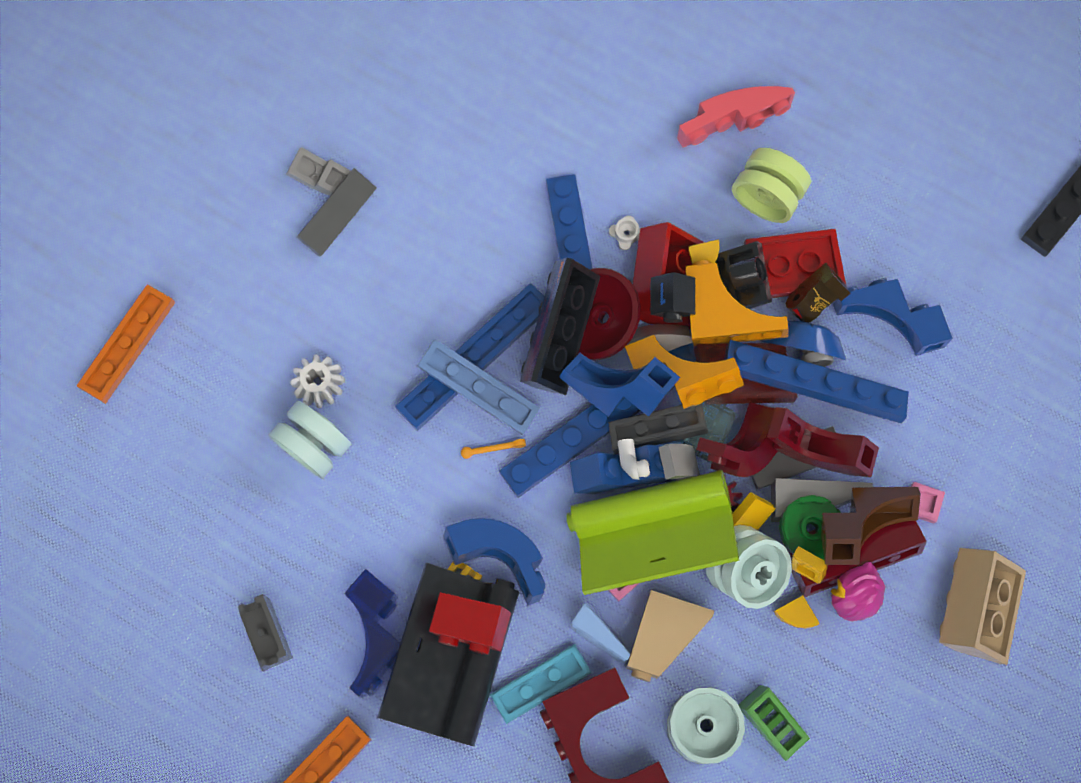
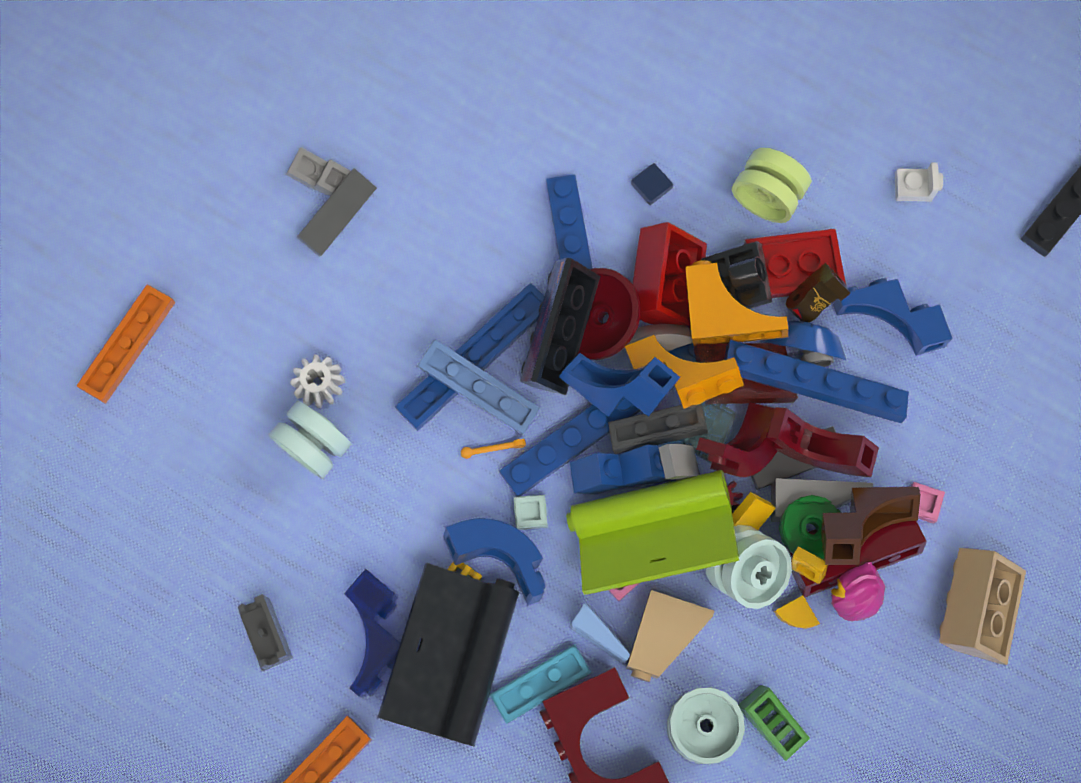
red brick [429,592,511,655] -> none
white plate [609,216,640,250] -> none
white arm [617,439,650,480] -> none
black brick [650,272,695,323] -> none
coral slope [677,86,795,148] -> none
yellow tile [689,239,720,264] -> none
none -> light aqua tile [513,494,548,530]
none -> dark blue tile [631,163,674,206]
none -> white bracket [894,162,943,202]

